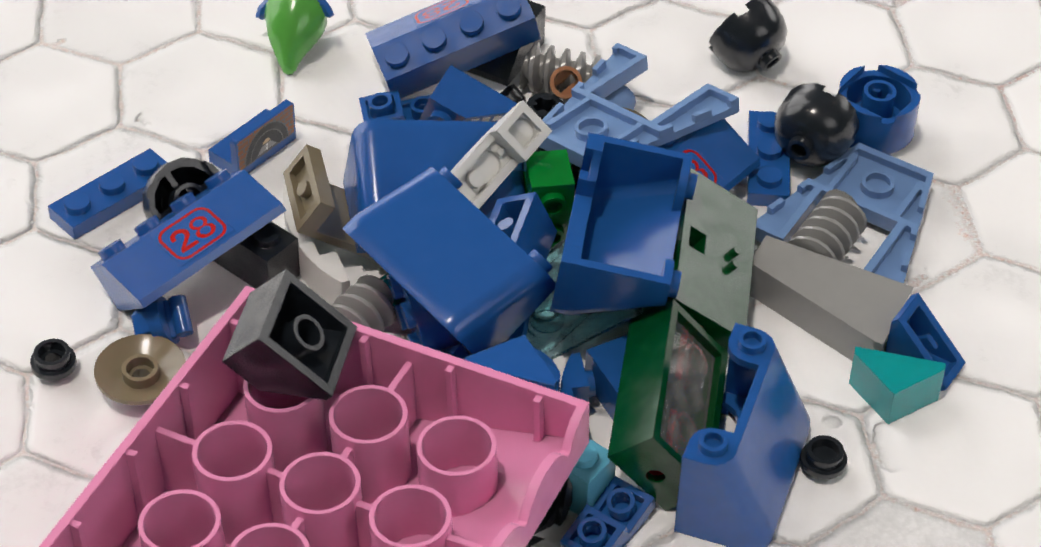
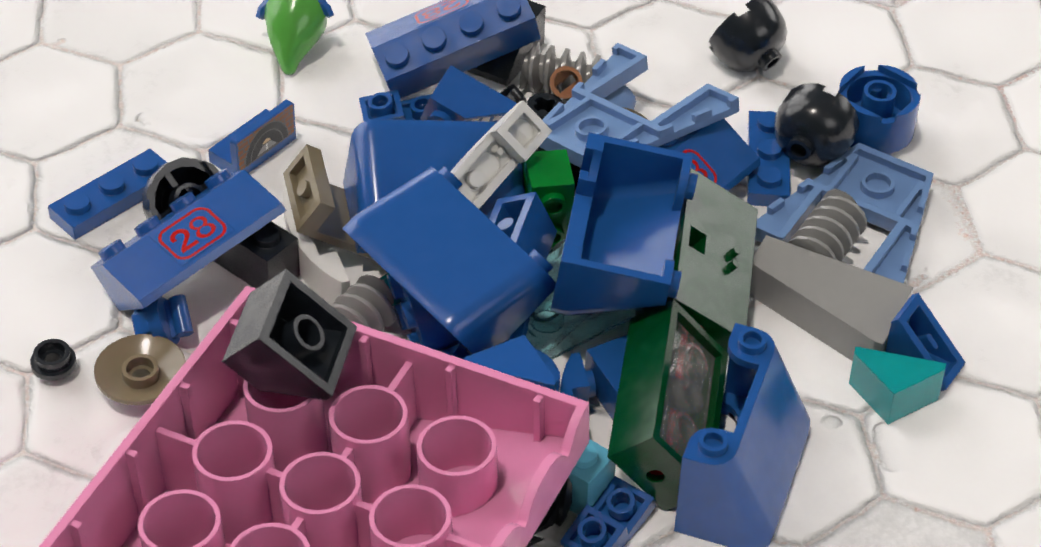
black plate [800,435,847,480] -> none

